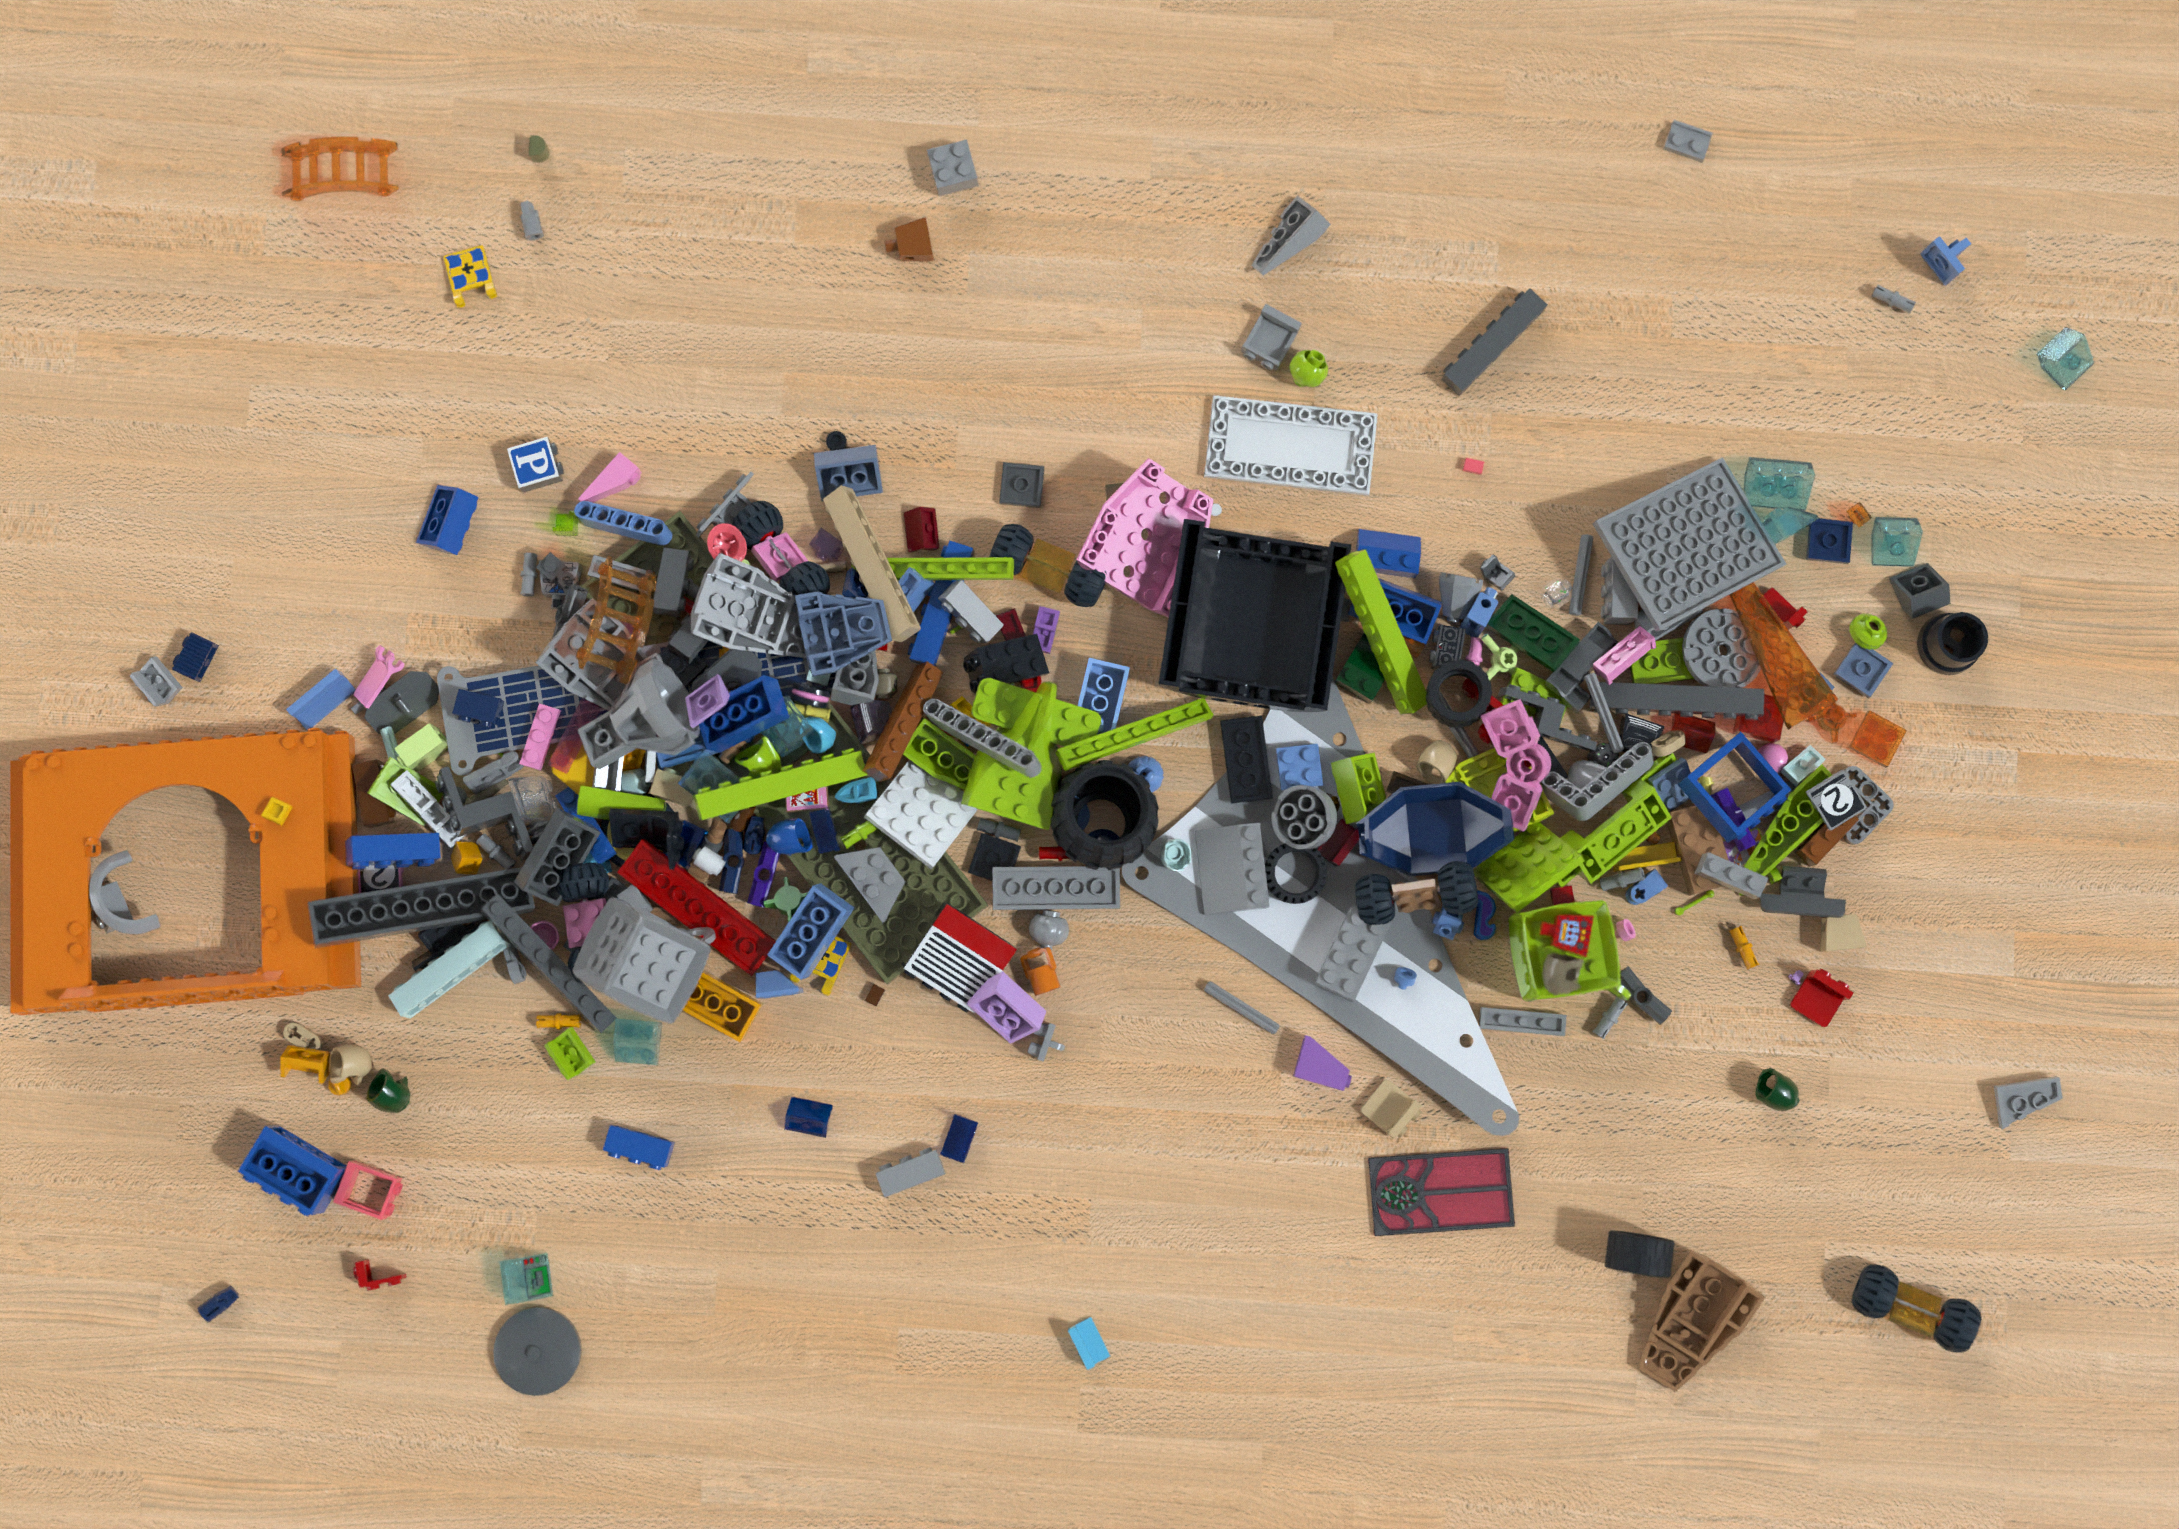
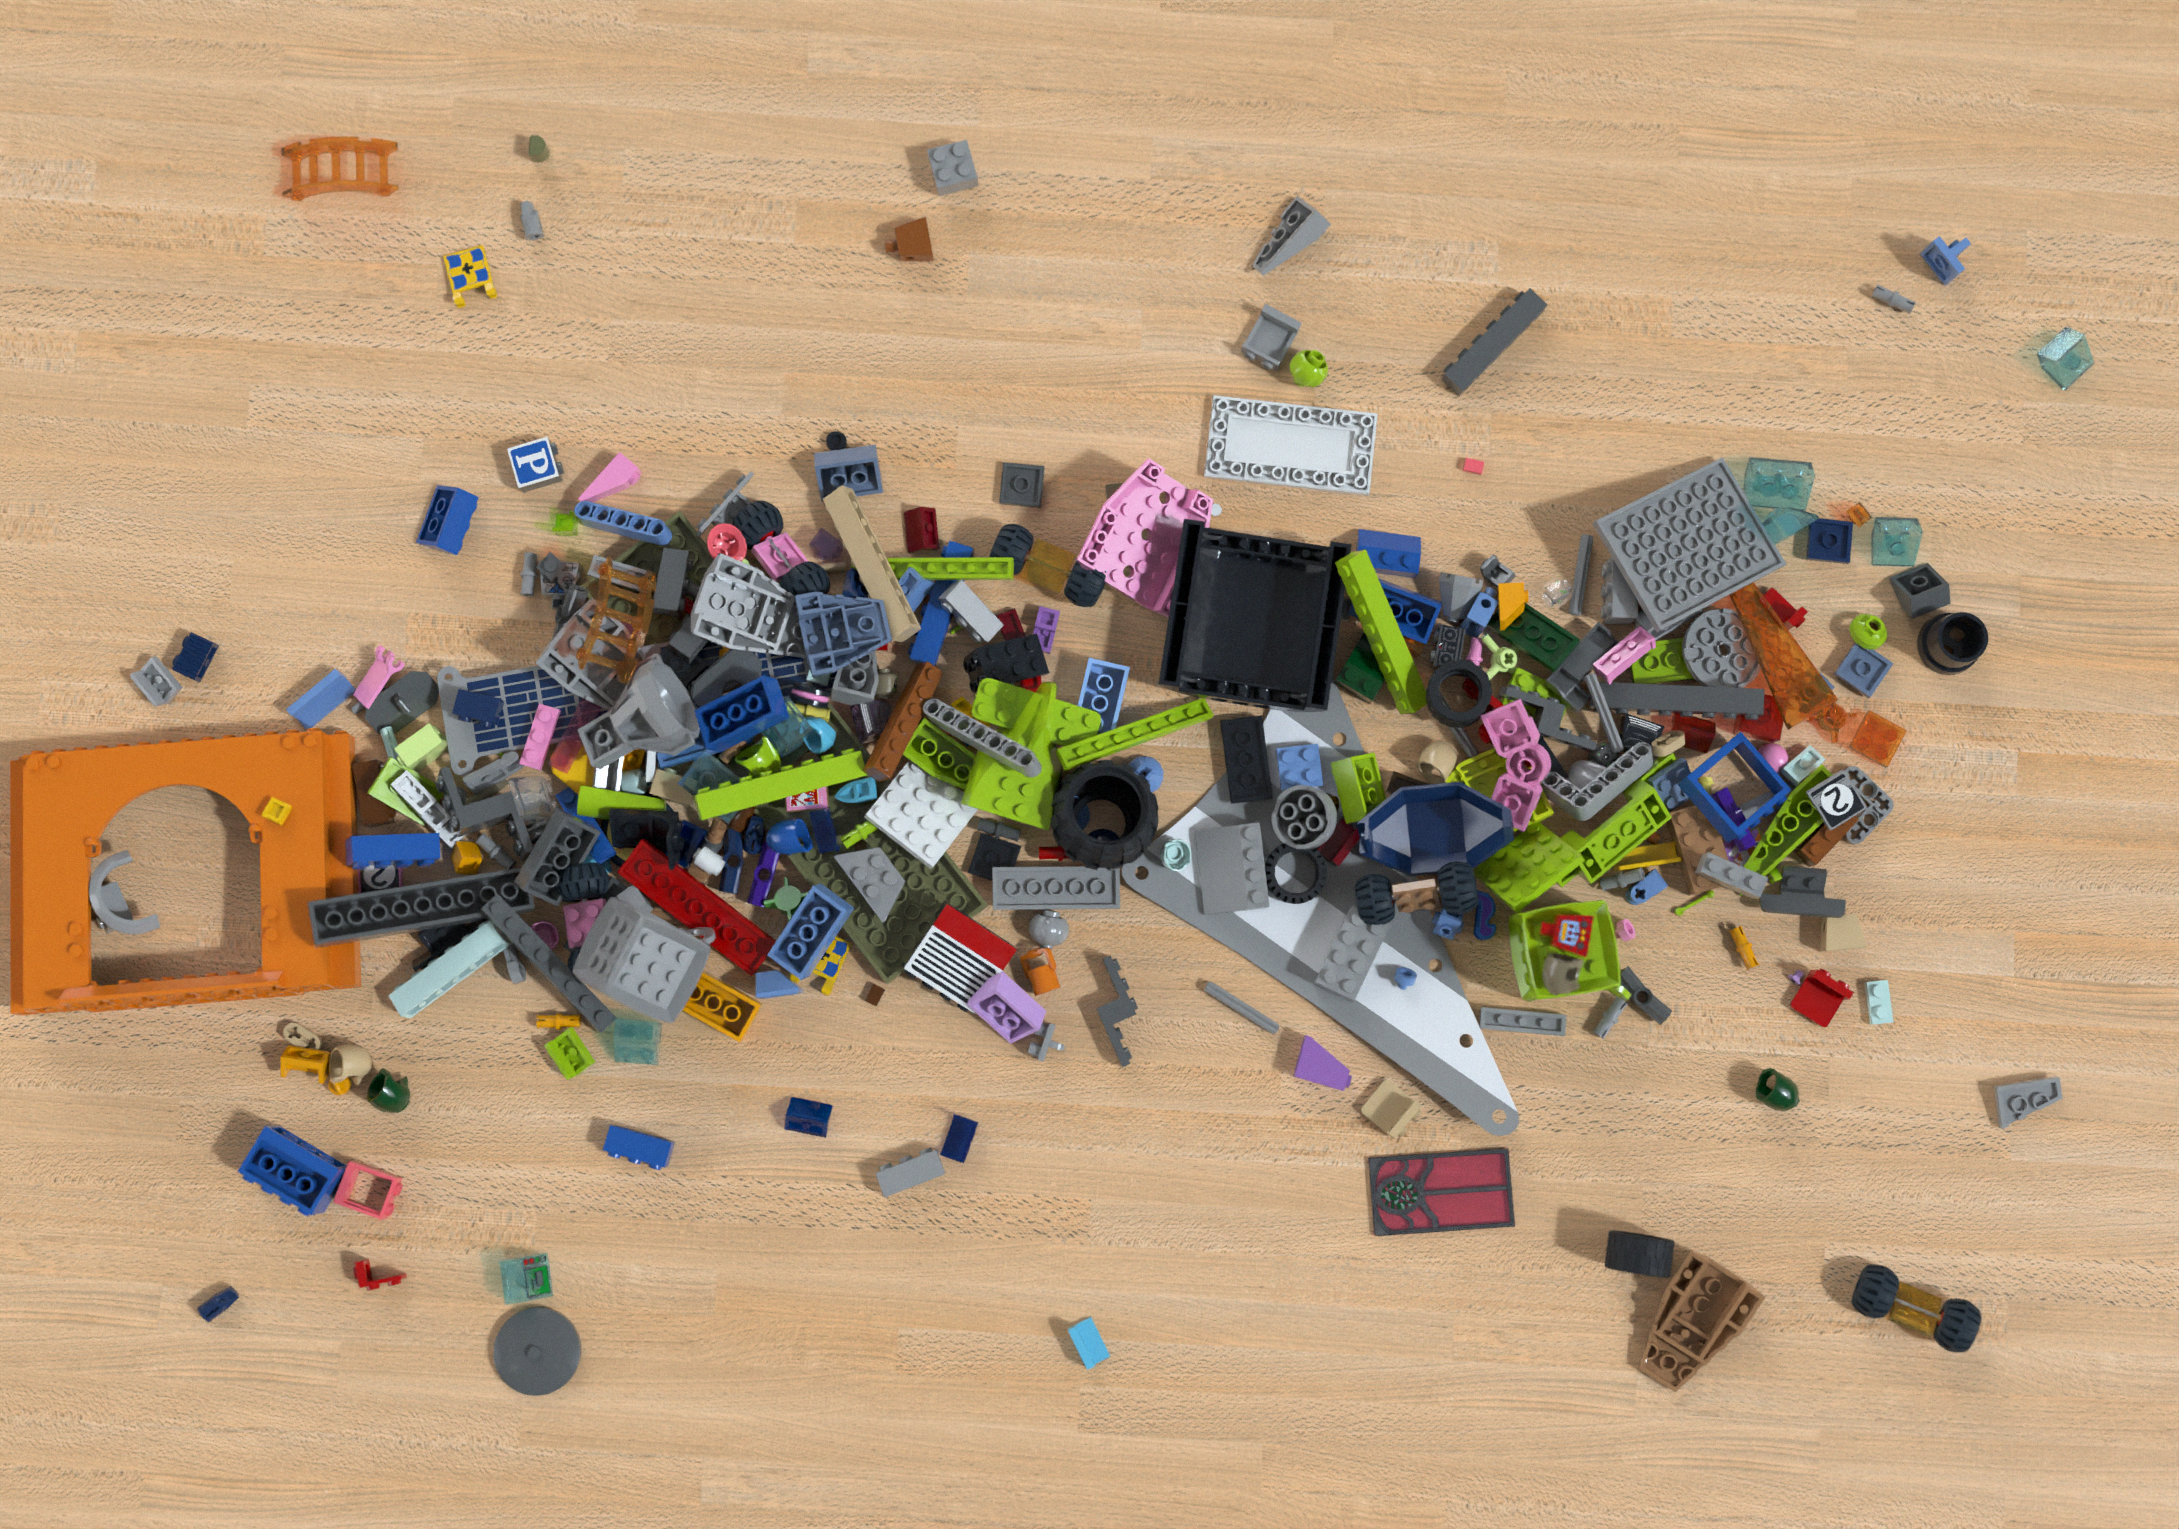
lavender slope [685,674,730,728] -> none
red tile [1550,885,1575,906] -> none
light grey plate [1663,120,1713,162] -> none
none -> dark grey bracket [1097,955,1138,1067]
none -> light orange slope [1498,582,1529,630]
none -> light aqua plate [1864,980,1894,1025]

